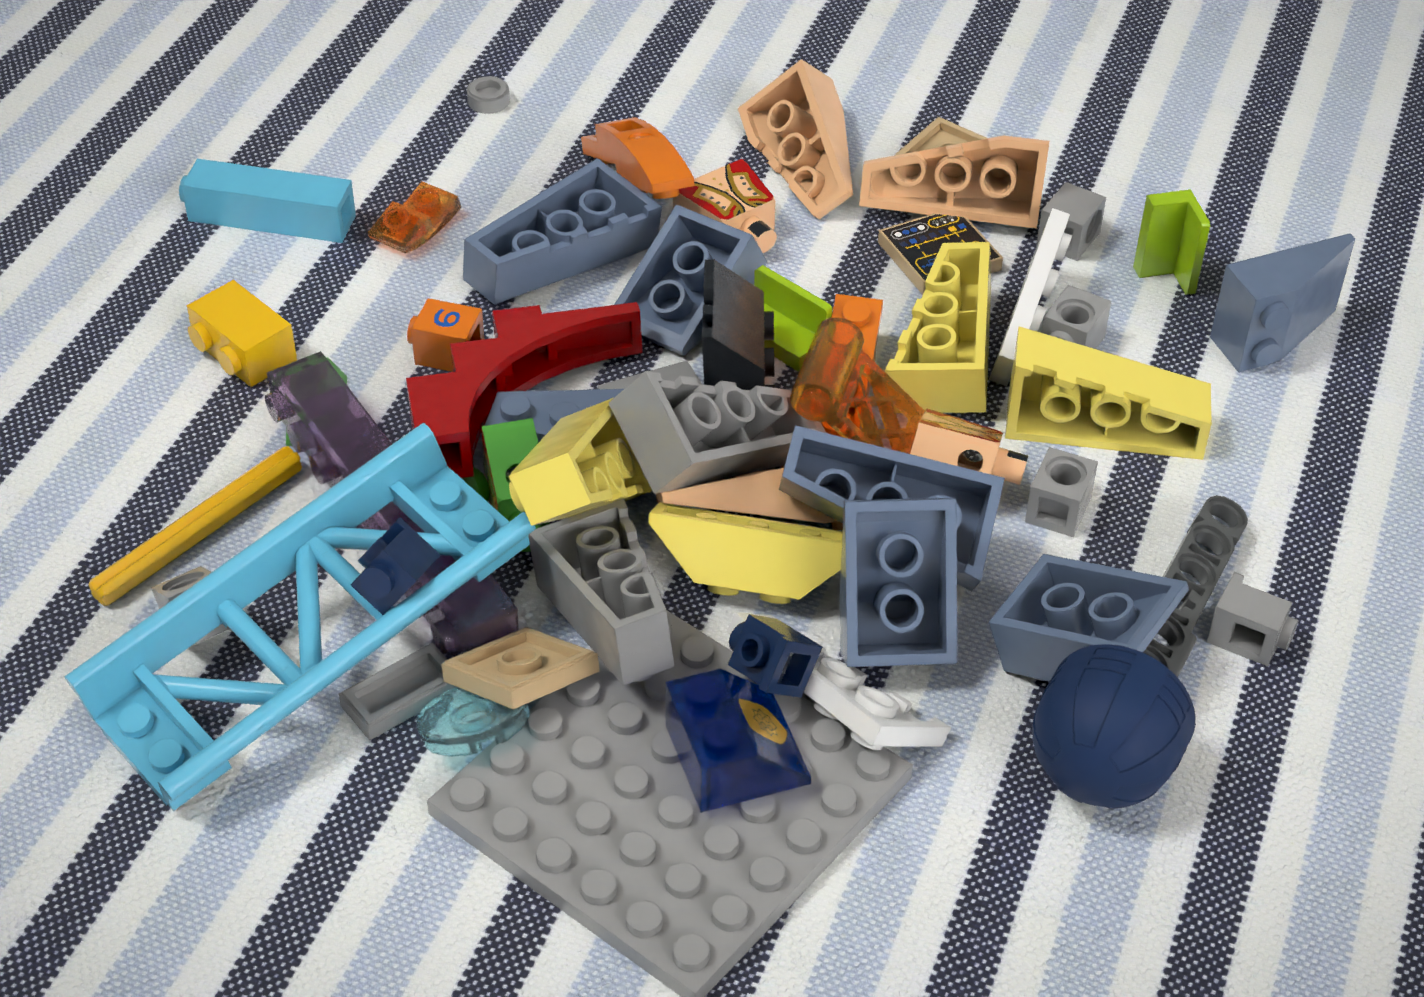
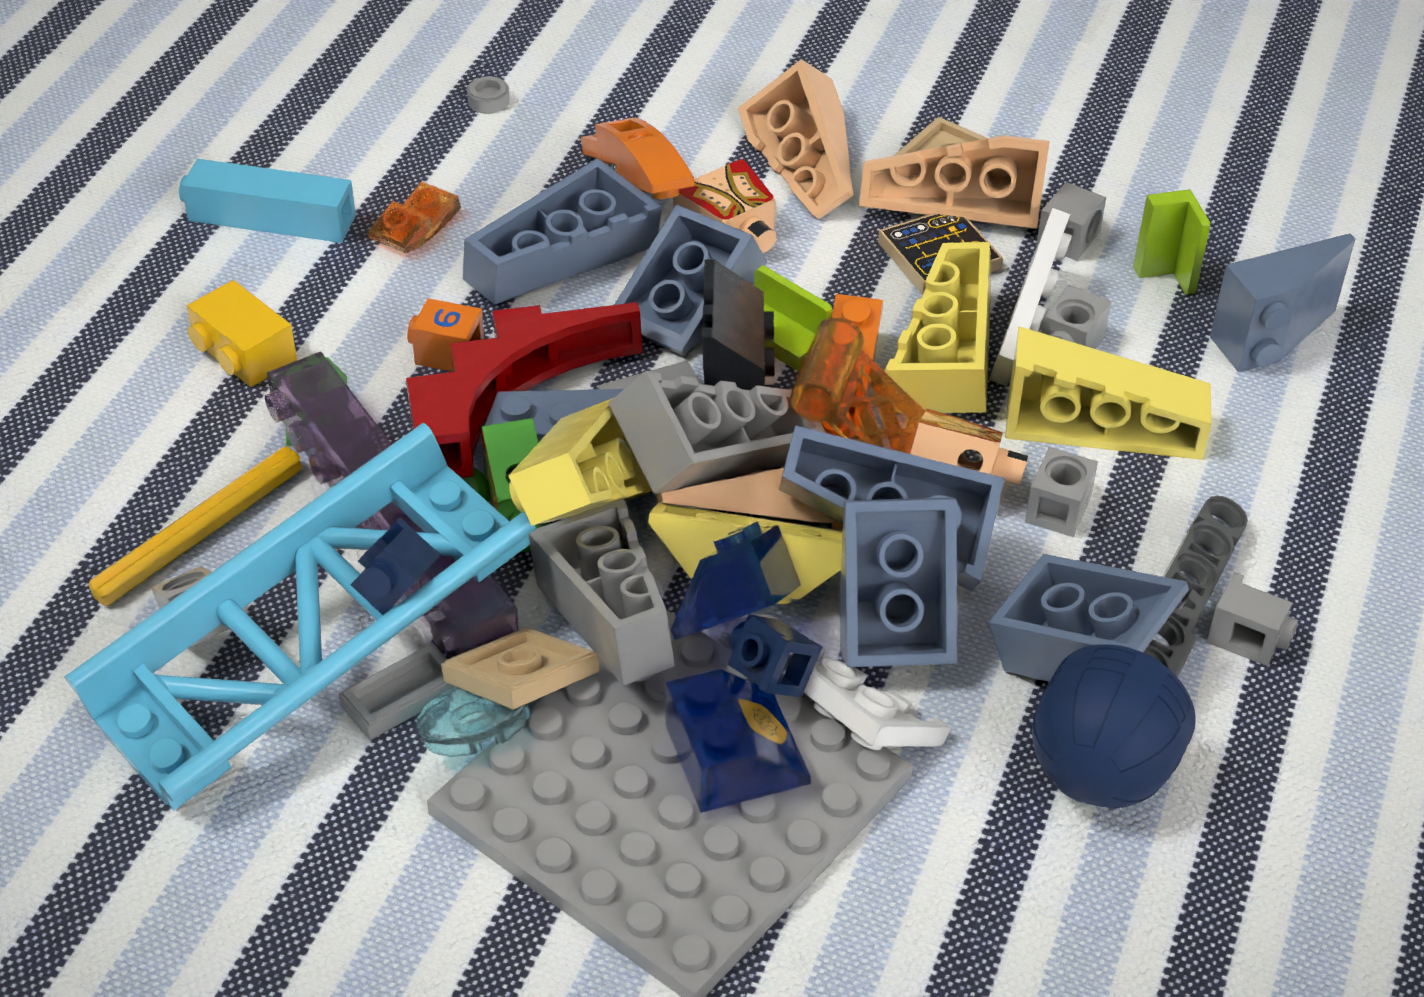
none -> clear blue slope [671,521,801,640]

